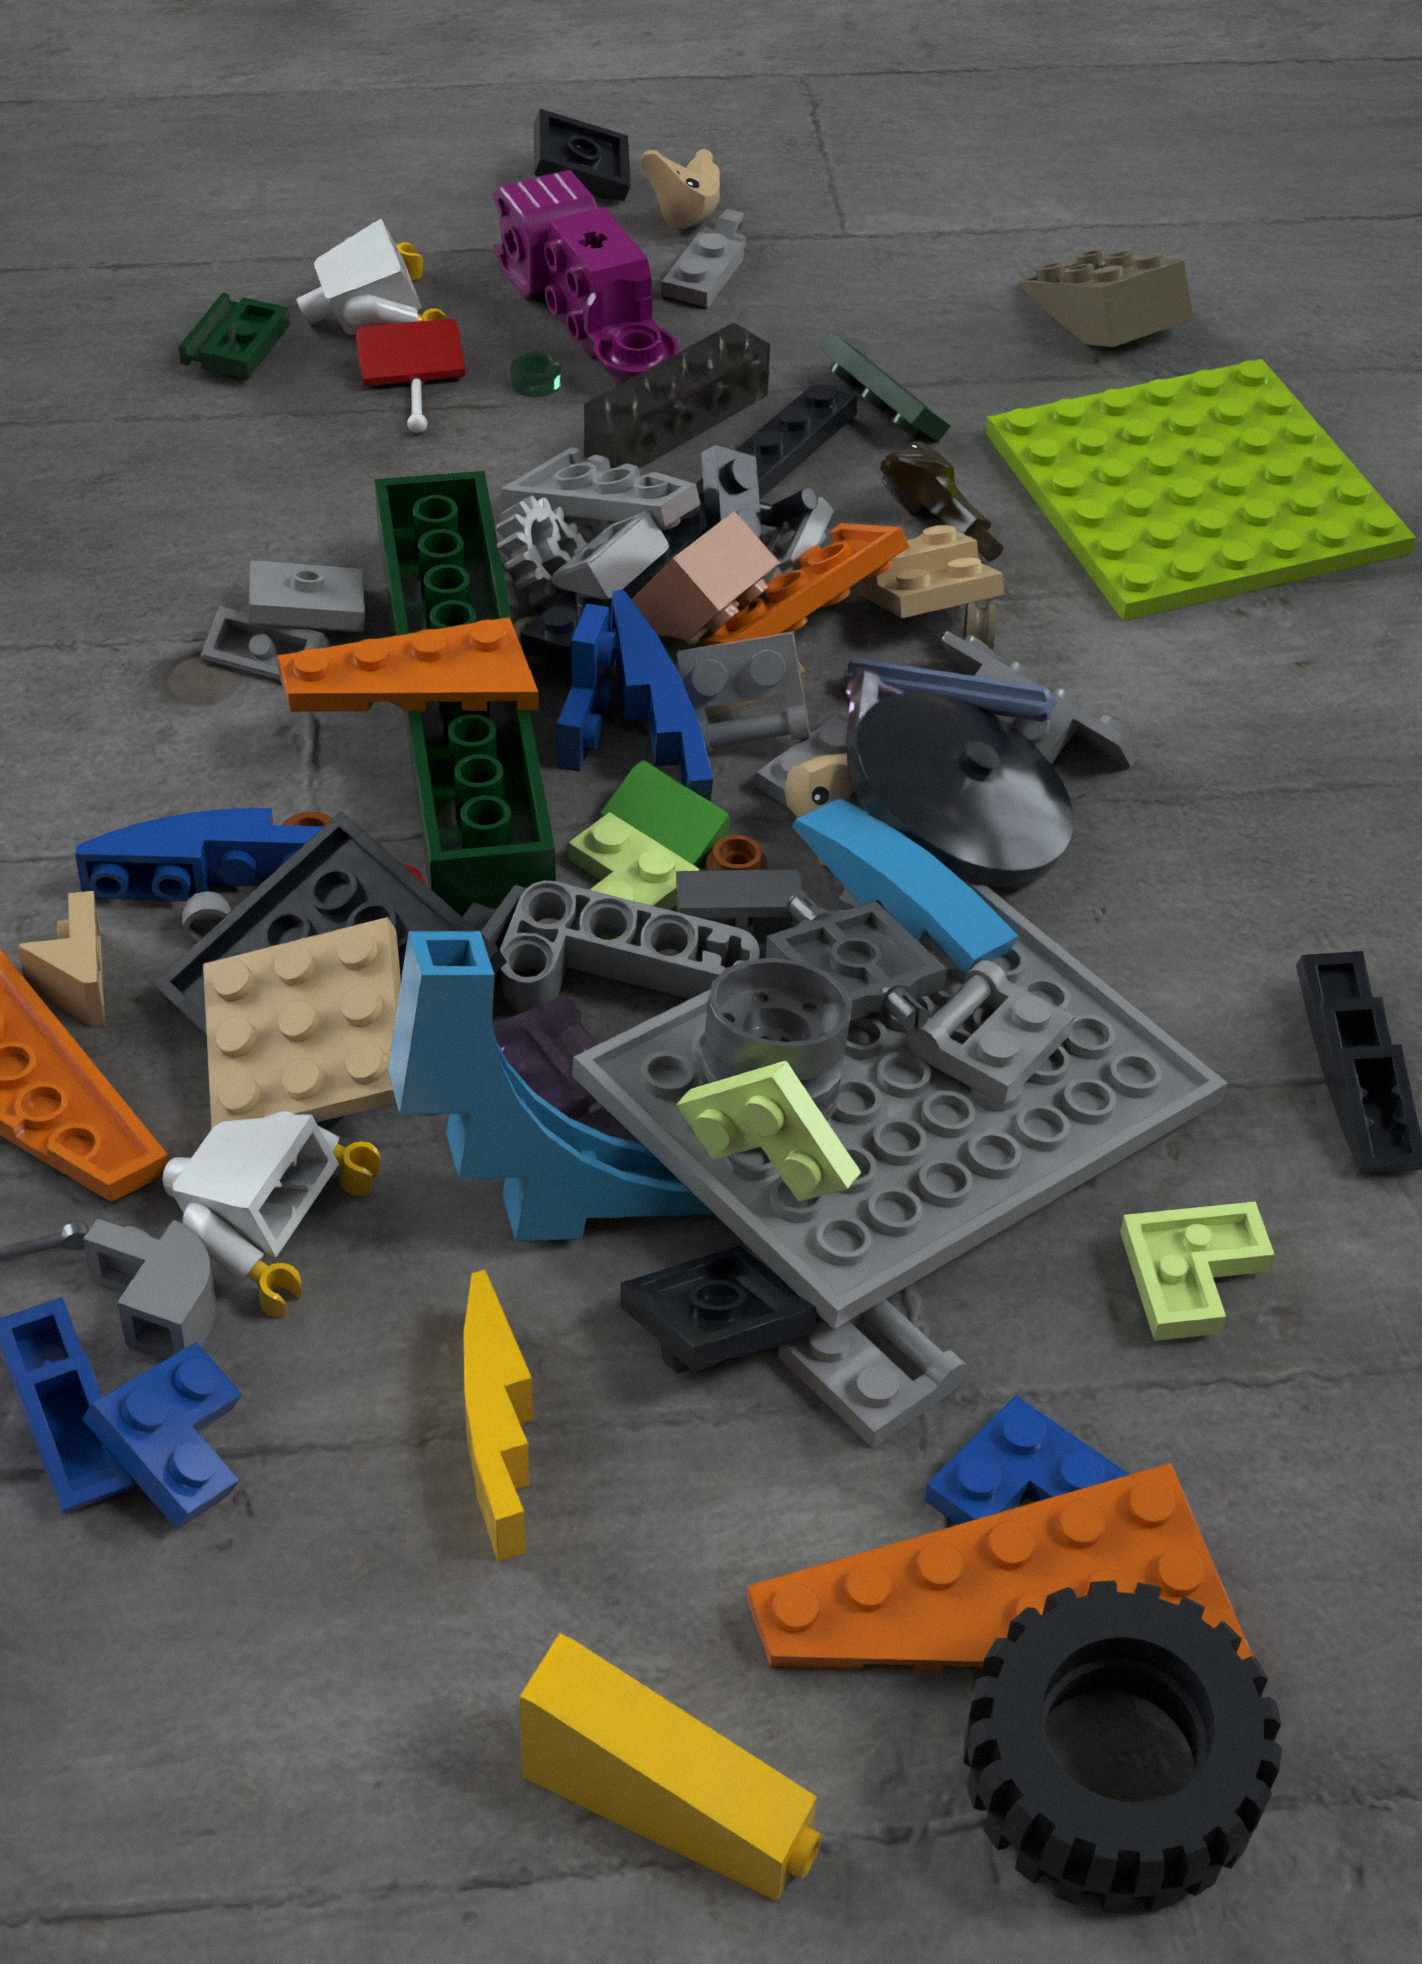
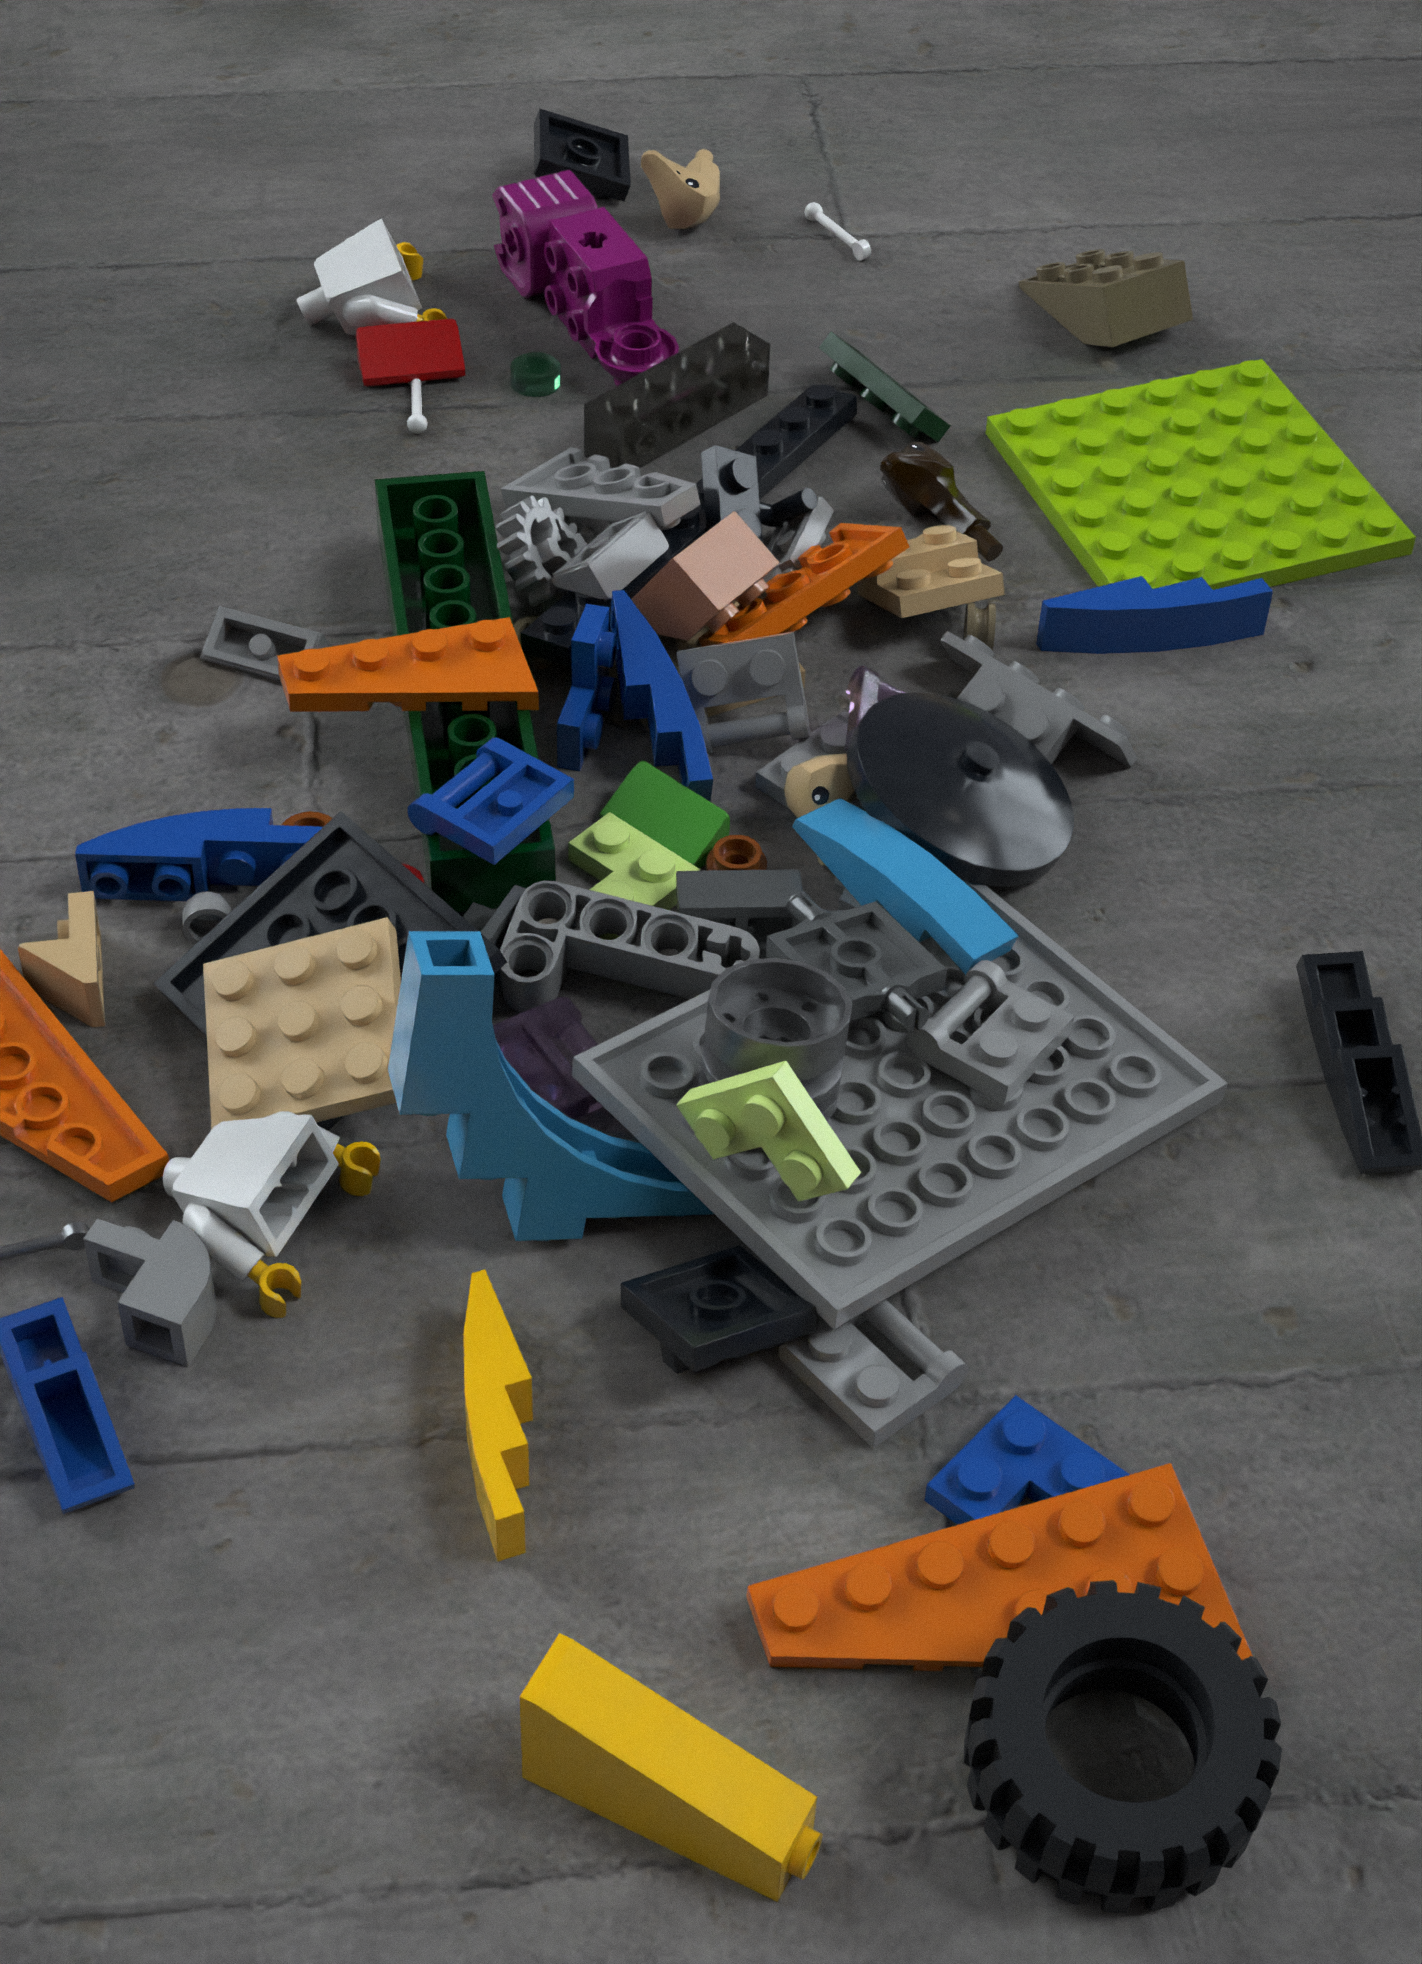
blue plate [82,1342,243,1529] -> none
dark green plate [178,293,291,379] -> none
light grey plate [248,560,365,632] -> none
light grey hinge [661,209,746,308] -> none
sand blue axle [844,658,1055,722] -> none
yellowish green plate [1120,1201,1275,1341] -> none
none -> blue plate [407,738,574,865]
none -> white hinge [804,202,871,261]
none -> blue slope [1036,576,1273,654]

